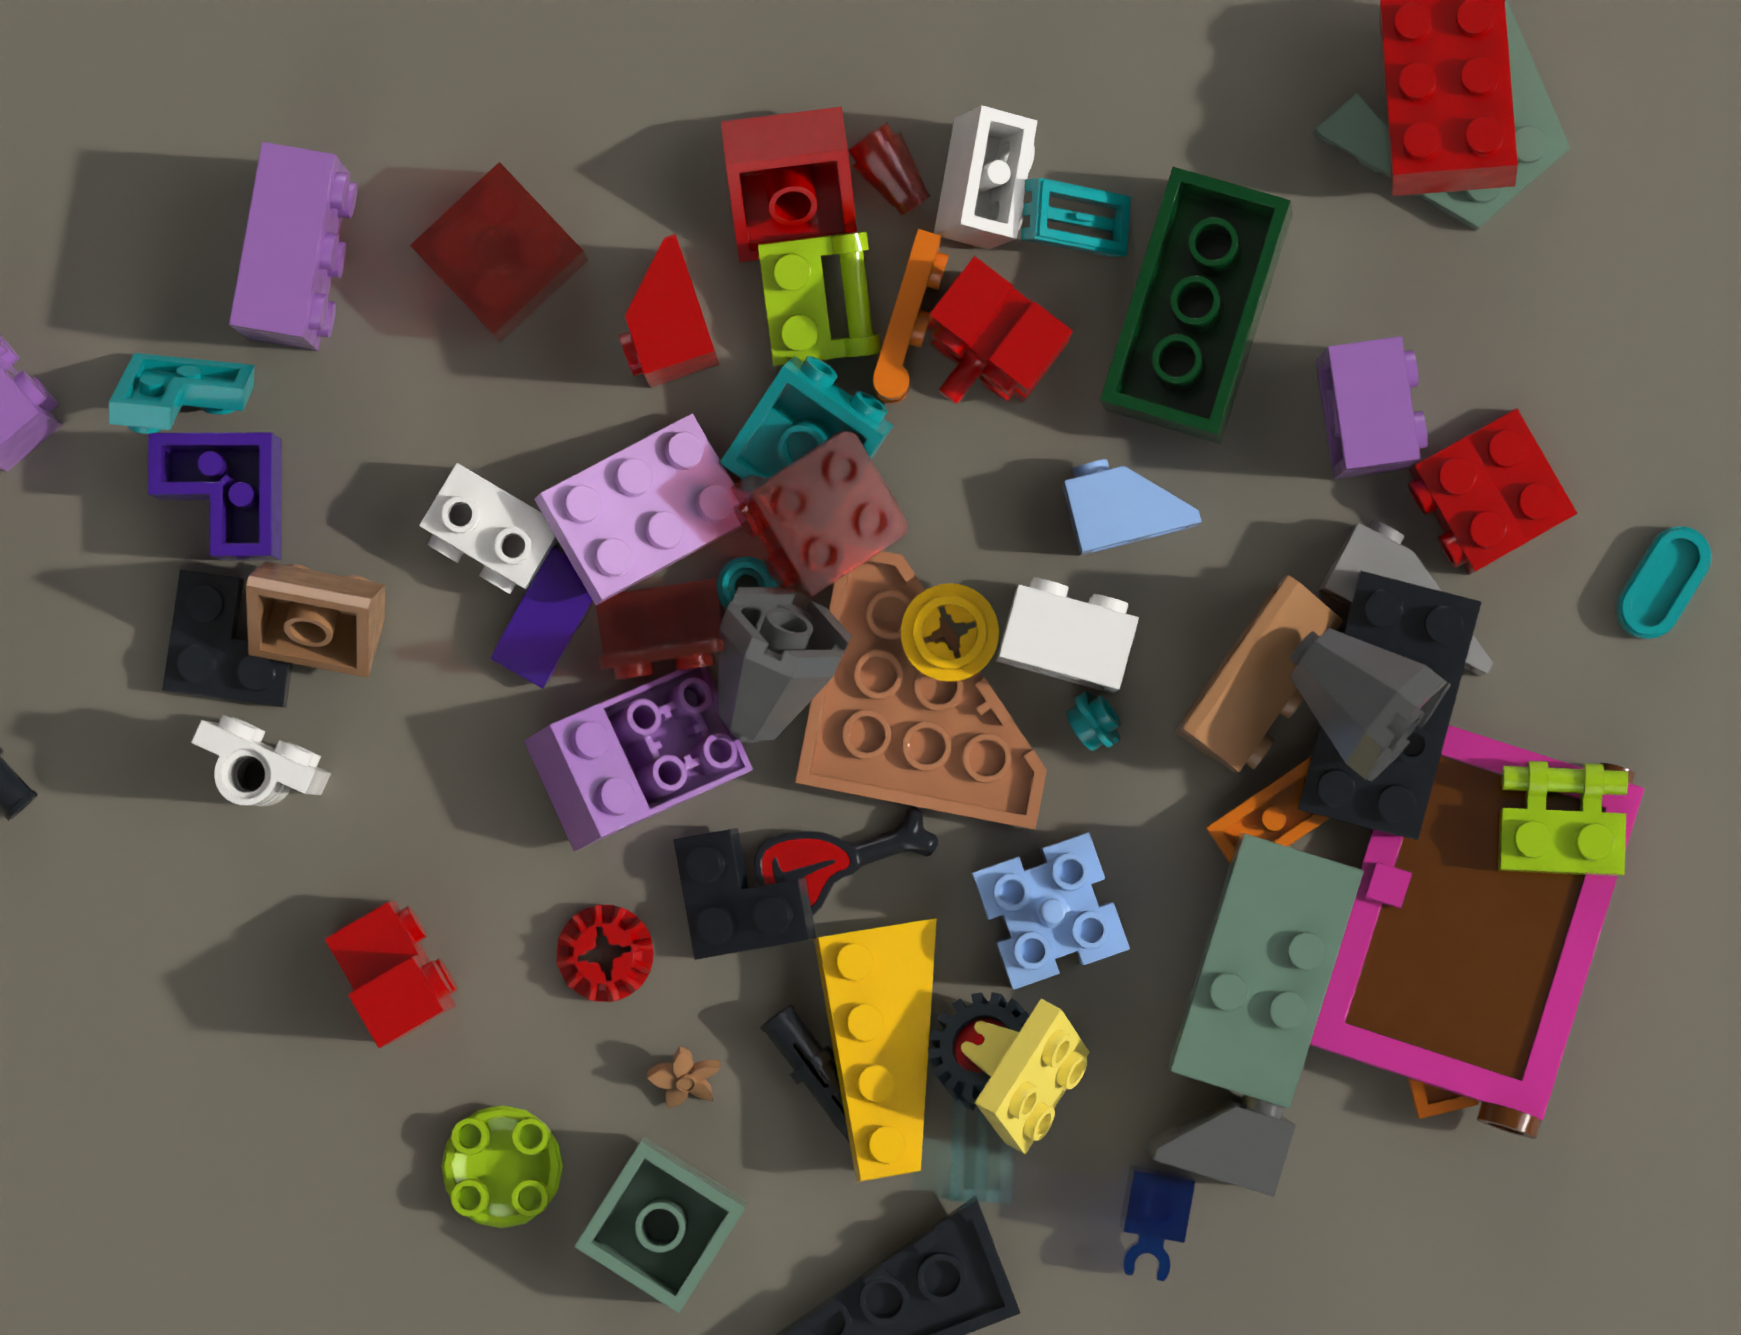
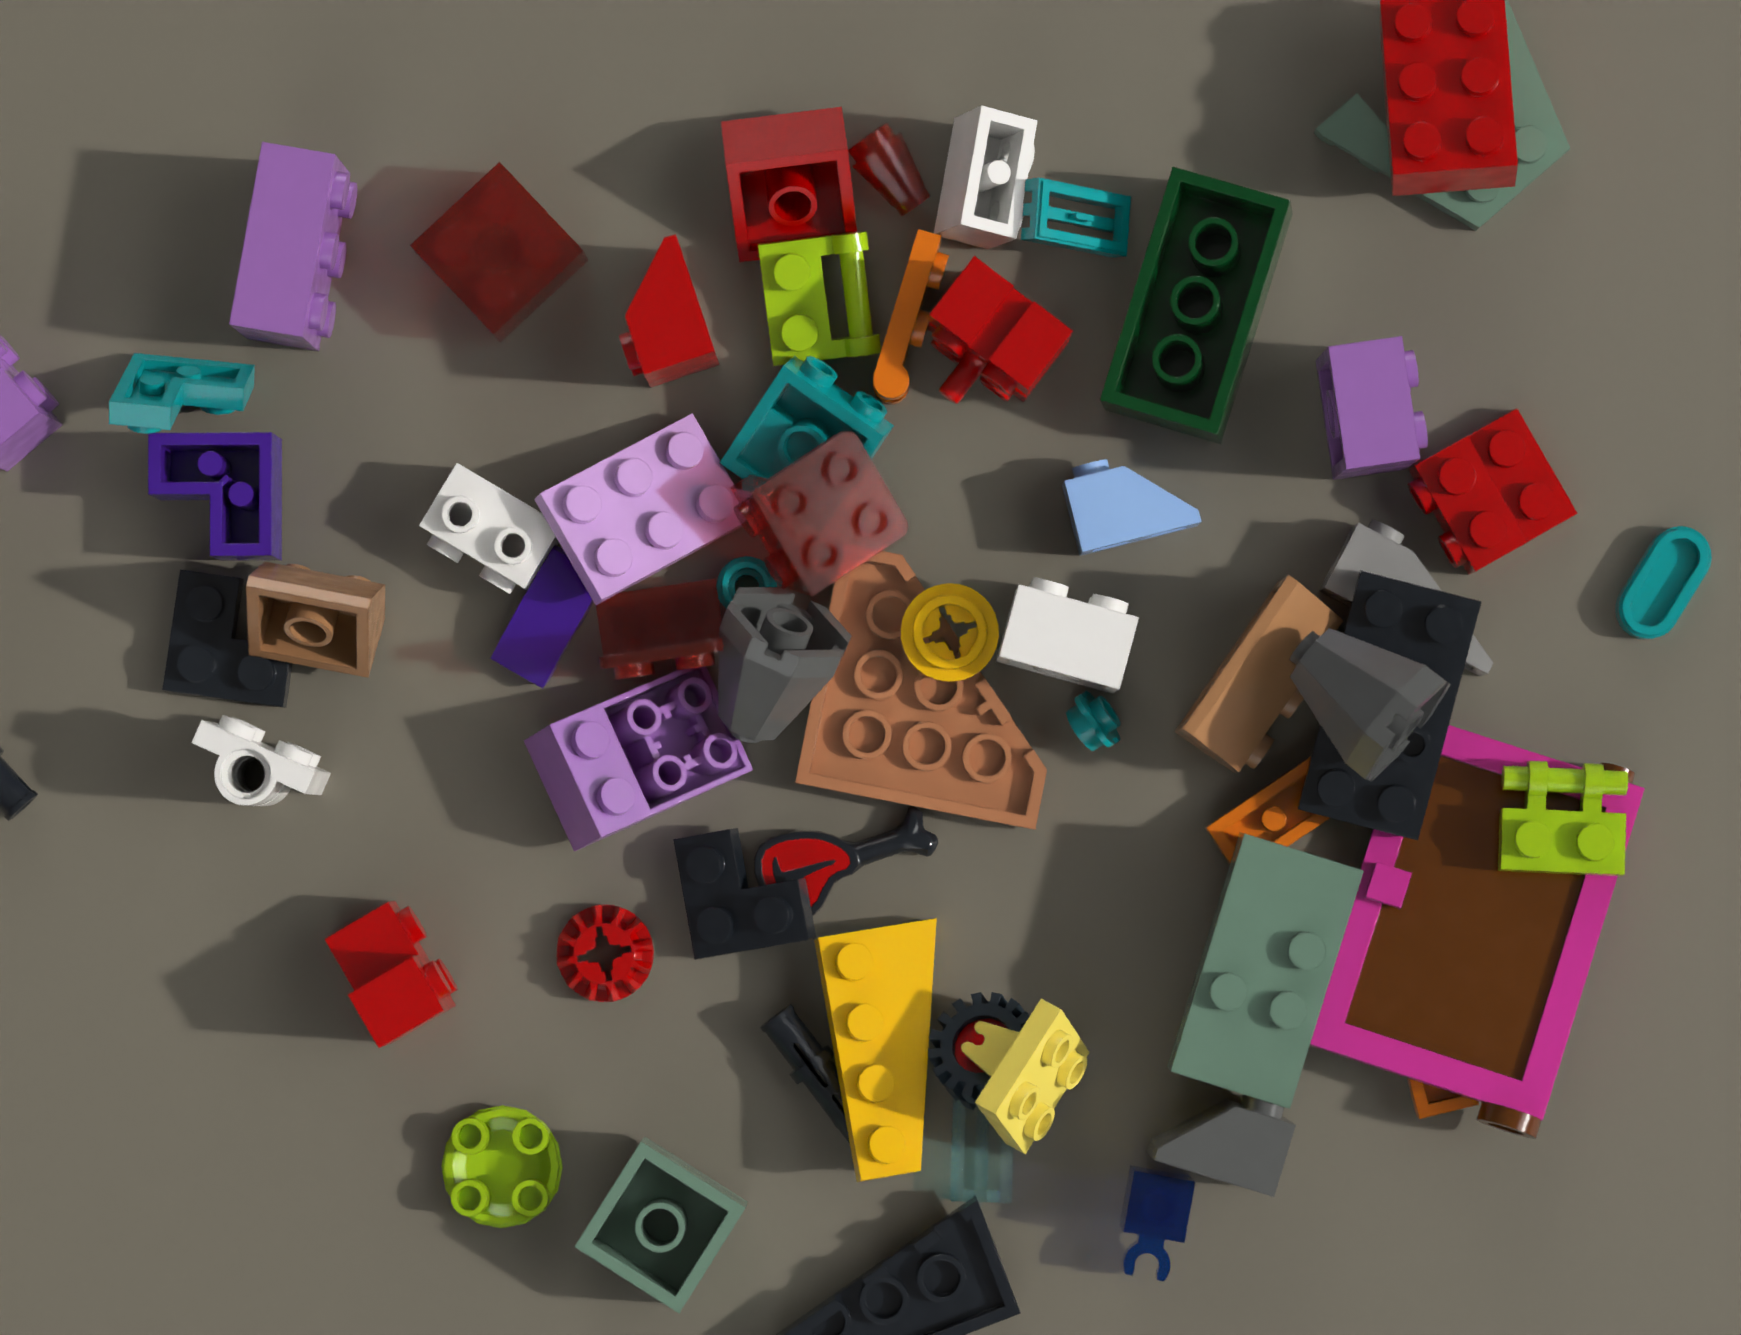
medium nougat plant [647,1046,721,1108] -> none
light blue brick [971,832,1130,990] -> none

